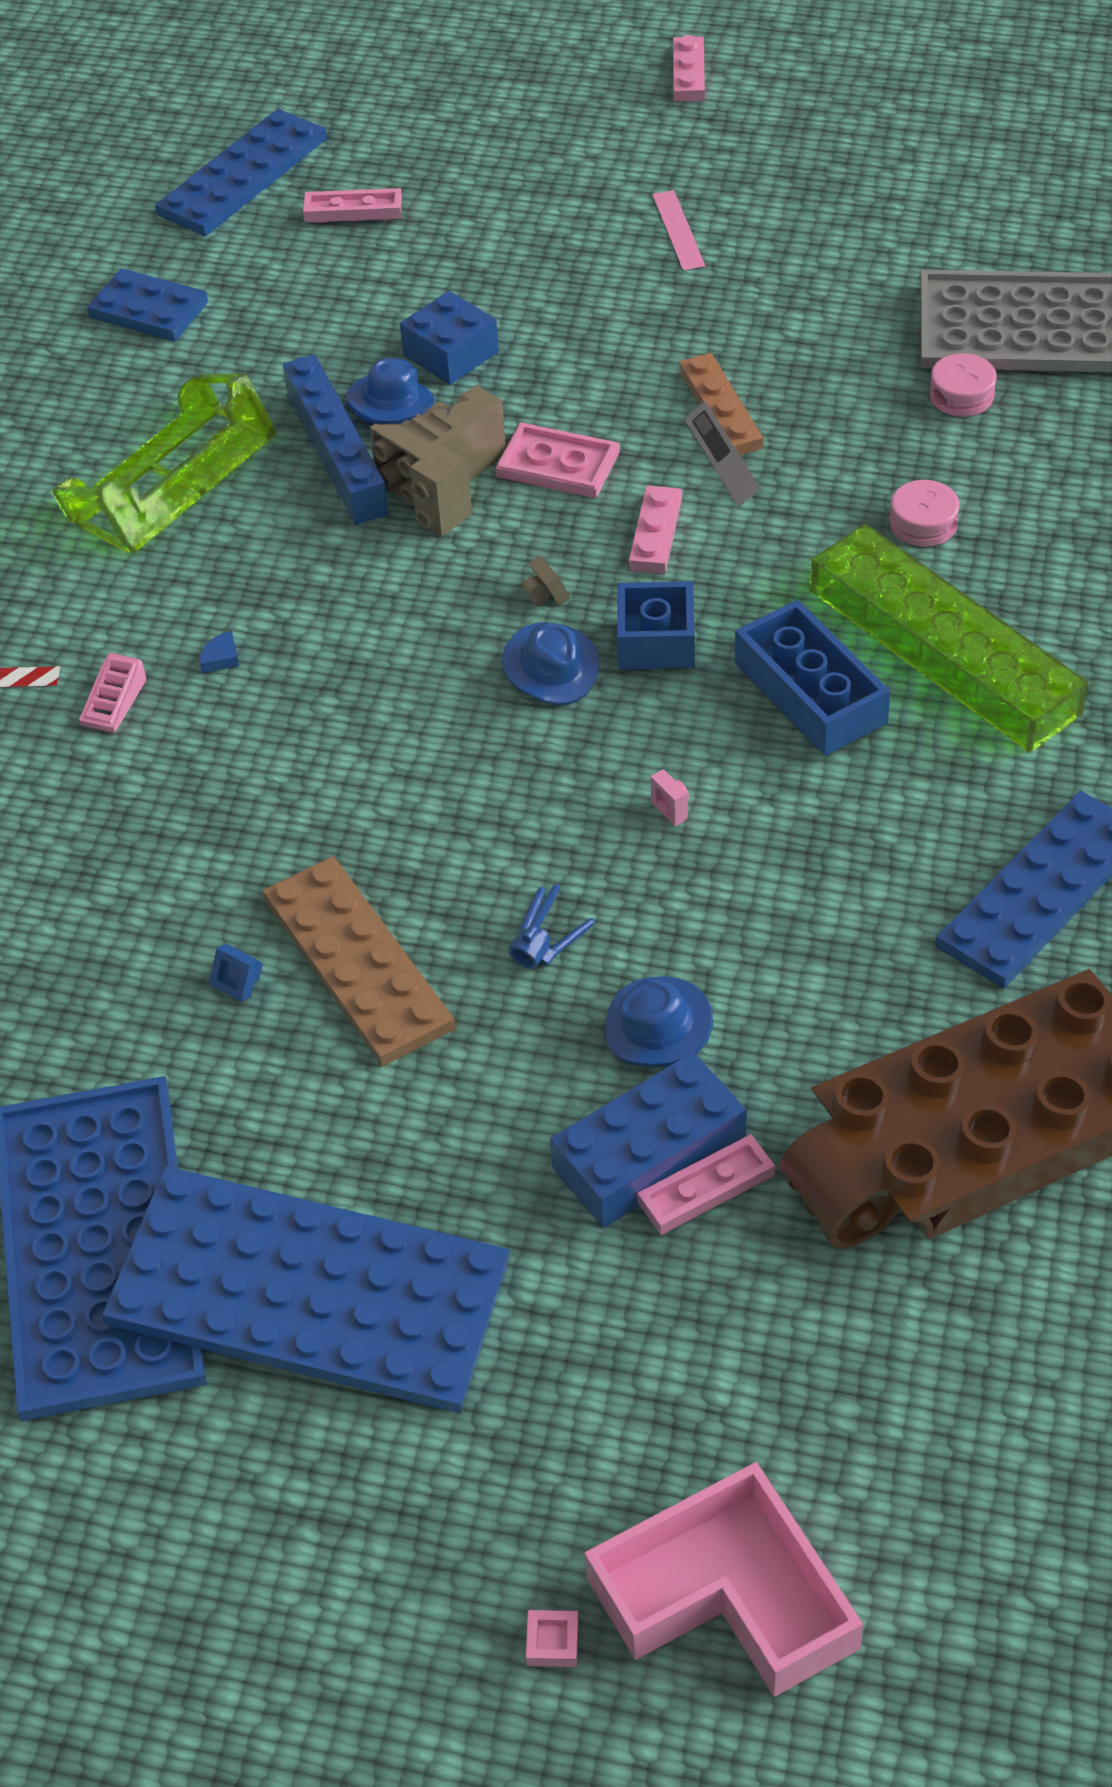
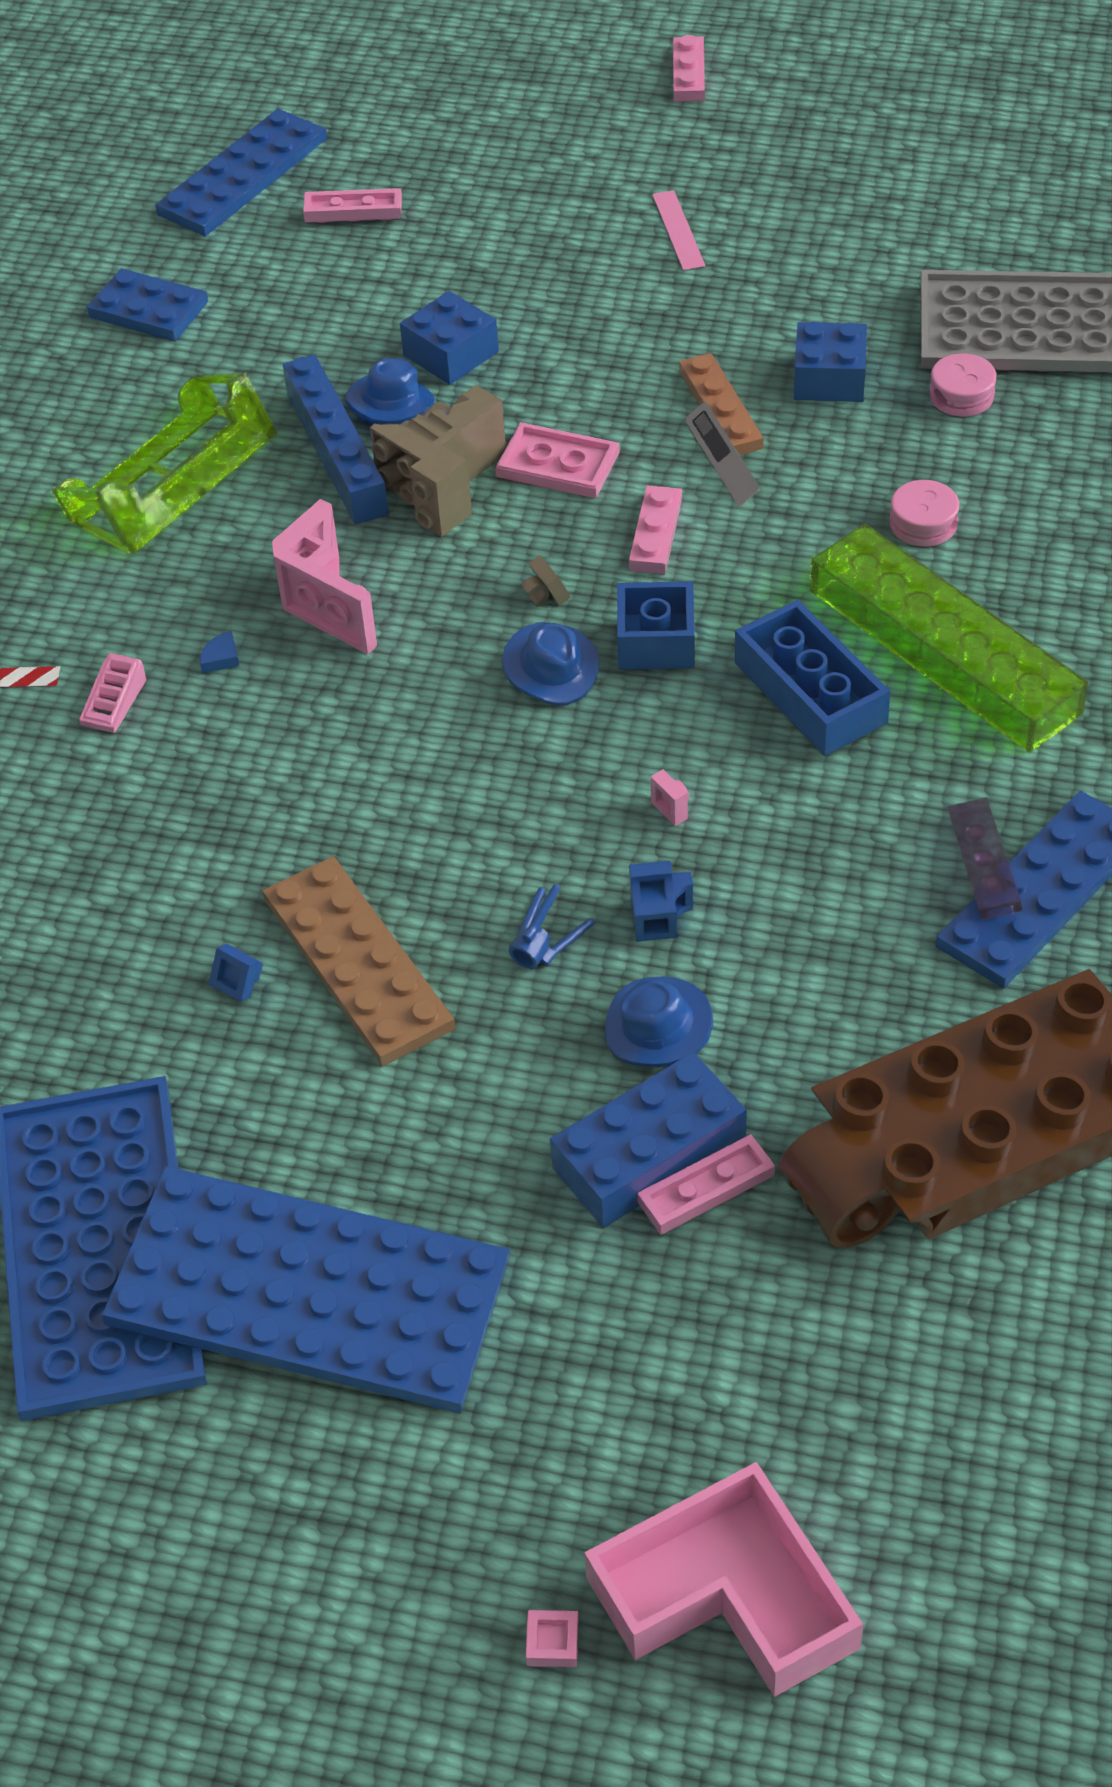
none -> bright pink bracket [272,499,377,655]
none -> blue brick [629,860,693,942]
none -> blue brick [794,321,867,402]
none -> clear purple tile [947,797,1023,920]

